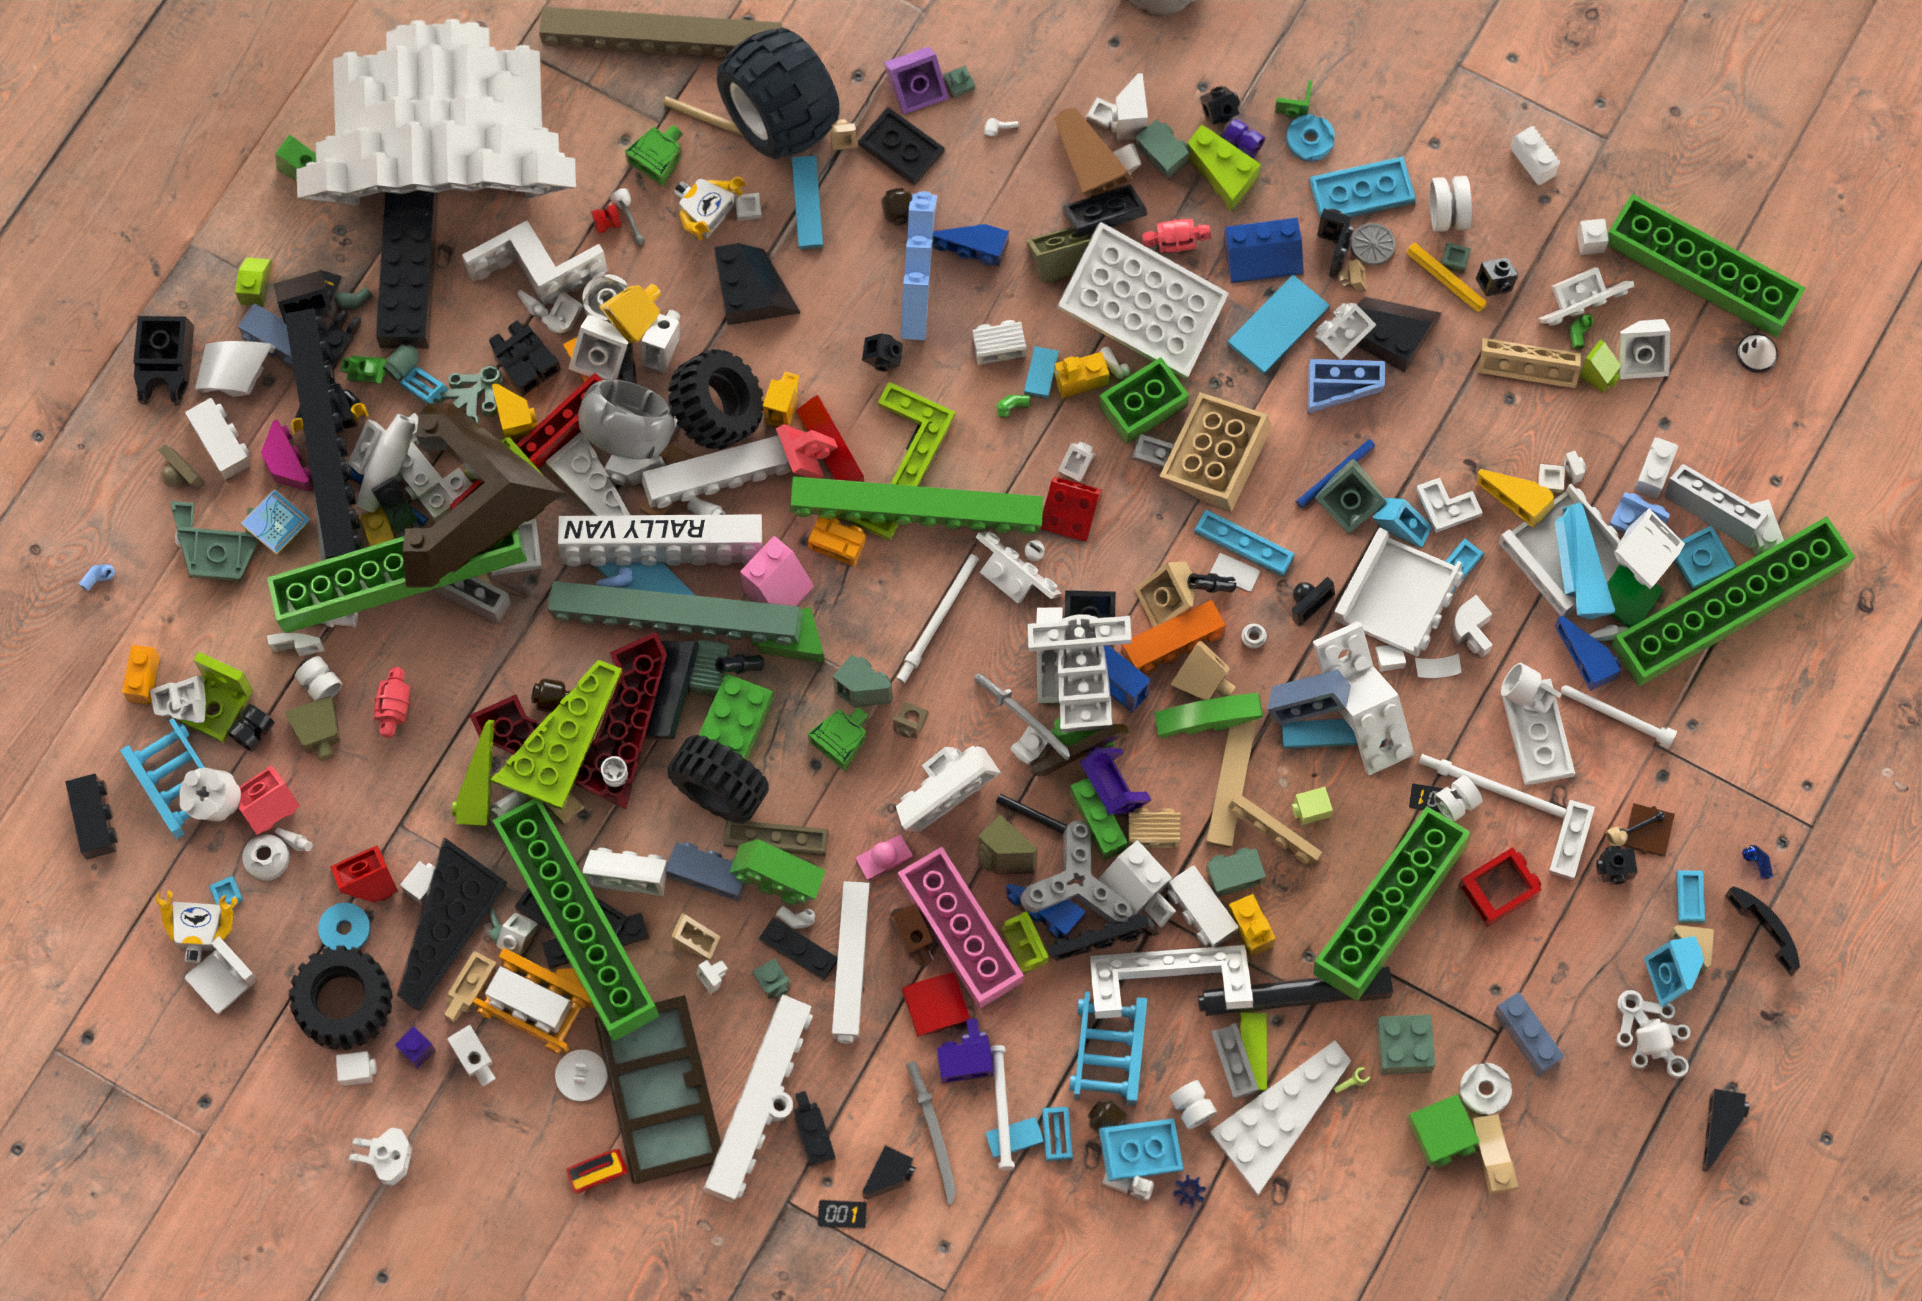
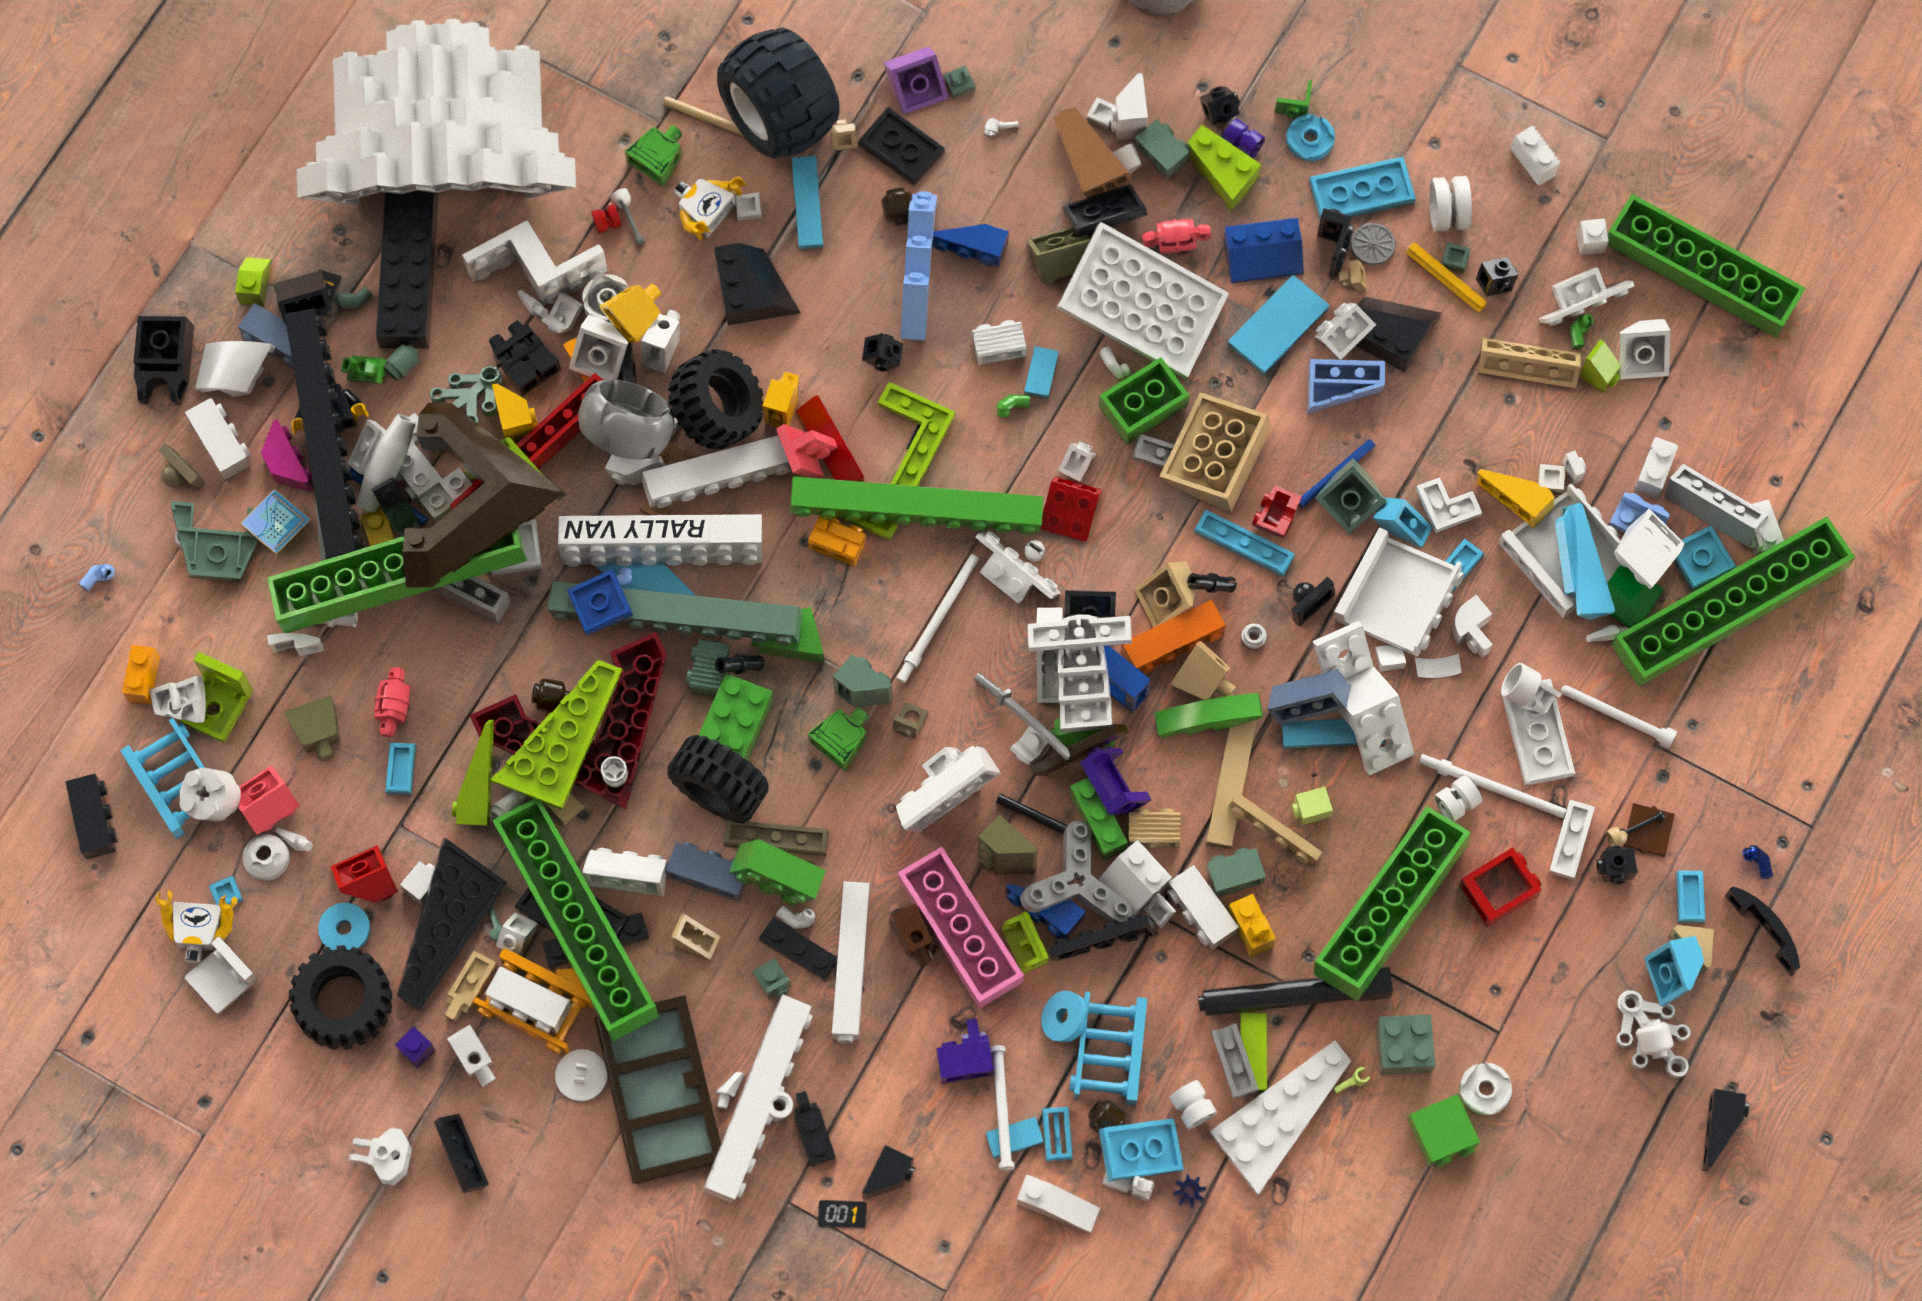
black wheel [227,704,275,752] -> none
bright green torso [275,135,316,181] -> none
white wheel [295,656,343,701] -> none
black hinge [324,310,361,370] -> none
white brick [336,1051,377,1086] -> none
medium azure tile [399,366,448,404] -> none
dark tan brick [539,6,782,58] -> none
white wing [545,432,630,516] -> none
slope [566,1149,628,1194] -> none
black tile [645,641,700,739] -> none
white cone [687,497,725,515] -> none
white tile [696,960,728,995] -> none
bright pink slope [740,536,814,606] -> none
bright pink tile [855,834,913,882] -> none
red slope [902,972,970,1037] -> none
light grey sword [906,1061,956,1205] -> none
yellow hinge [1054,352,1109,399] -> none
white plate [1090,945,1253,1019] -> none
white sticker [1210,553,1260,592] -> none
black sticker [1409,784,1444,813] -> none
tan slope [1471,1114,1518,1195] -> none
sand blue brick [1494,992,1564,1077] -> none
blue slope [1555,616,1621,691] -> none
white hat [1736,334,1778,373] -> none
none -> medium azure tile [385,743,416,795]
none -> black plate [434,1114,489,1193]
none -> blue tile [567,569,633,636]
none -> white bar [715,1072,745,1109]
none -> white slope [1017,1175,1100,1233]
none -> medium azure tile [1041,990,1088,1043]
none -> red cylinder [1252,485,1302,539]

